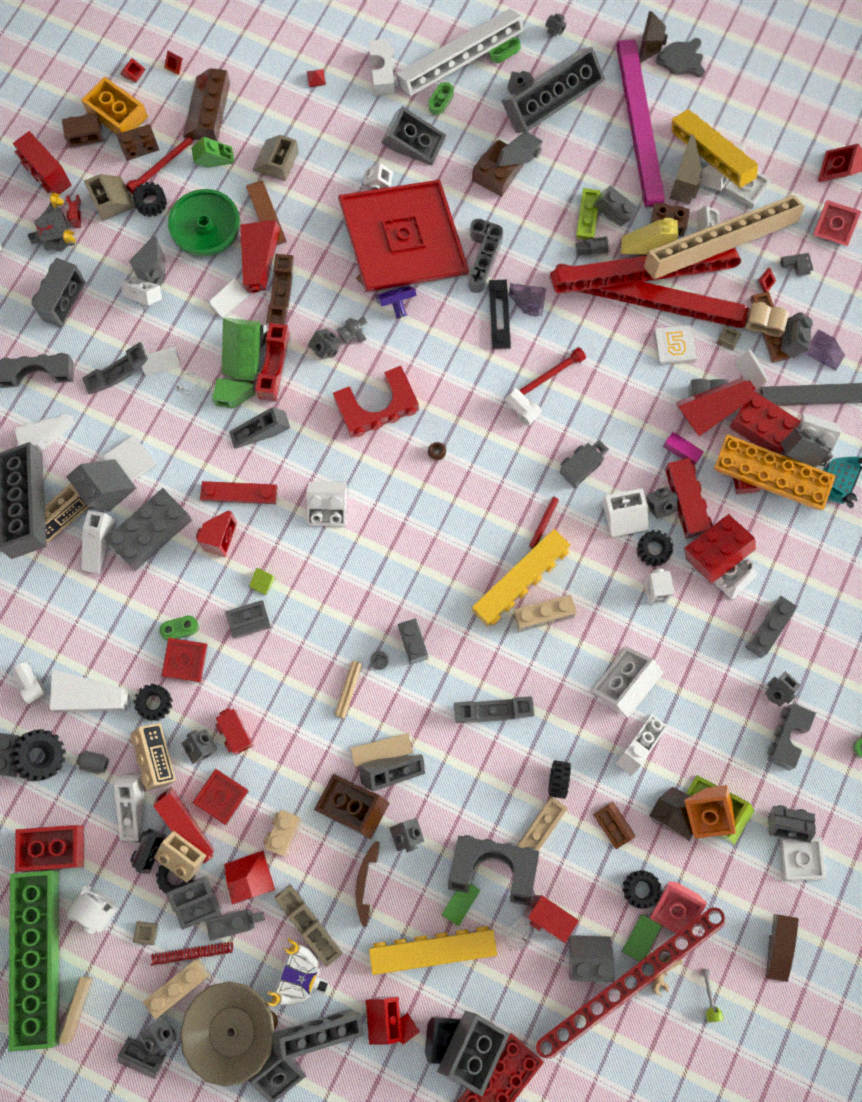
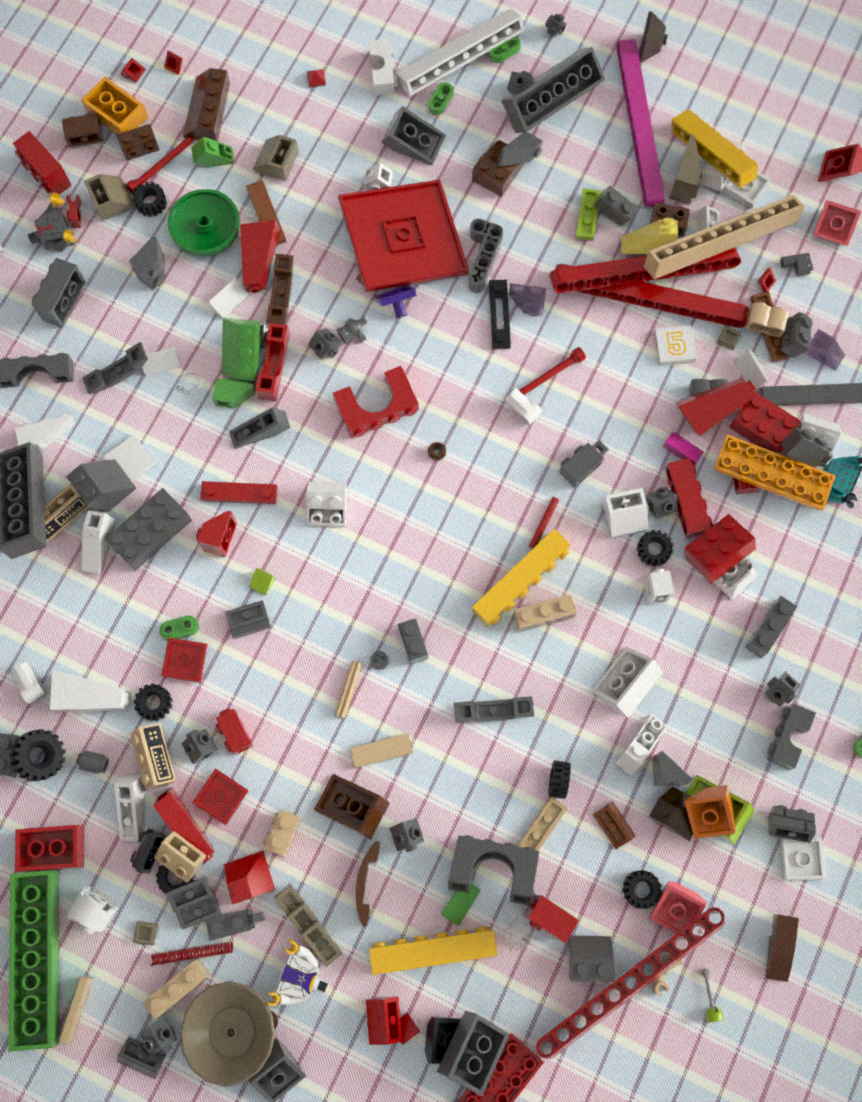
white piece [121,277,162,310] -> none
dark grey brick [271,1009,363,1061] -> none
dark grey slope [359,754,425,792] -> none
dark grey hinge [575,236,609,255] -> none
bright green slope [622,914,661,962] -> none
dark grey tile [656,38,705,78] -> none
none -> dark grey slope [652,751,693,786]

